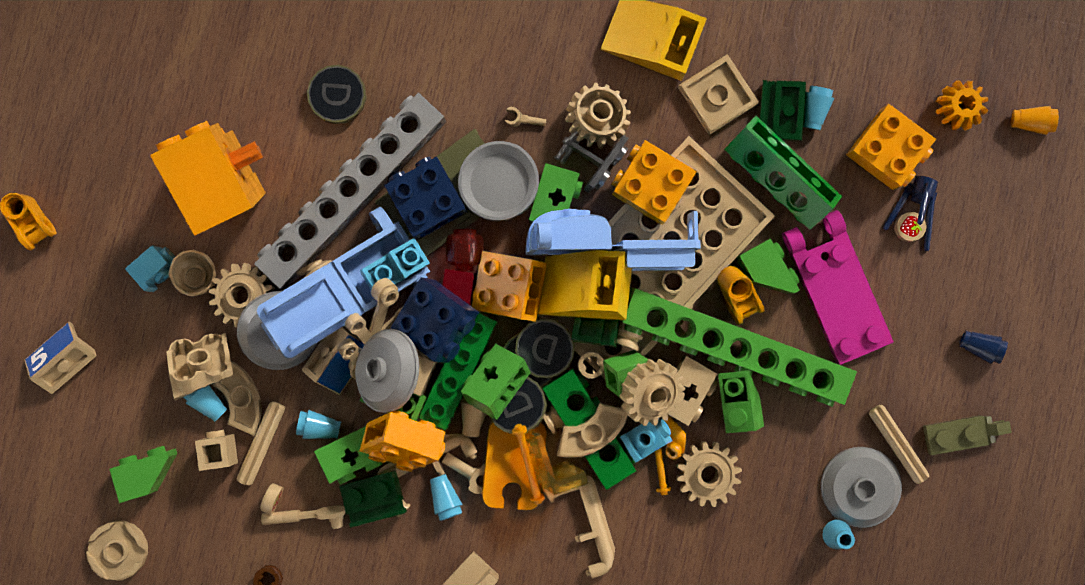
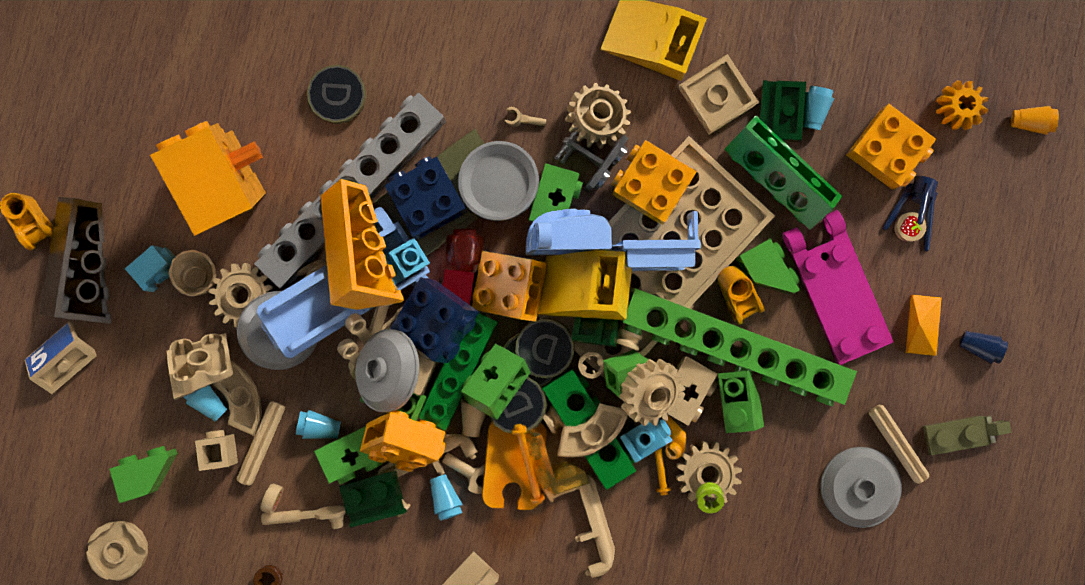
panel [302,327,364,395] -> none
medium azure cone [822,520,855,549] -> none
none -> dark brown wedge [39,197,111,324]
none -> light orange wedge [321,179,404,310]
none -> lime bush [696,482,724,513]
none -> light orange slope [905,295,942,356]

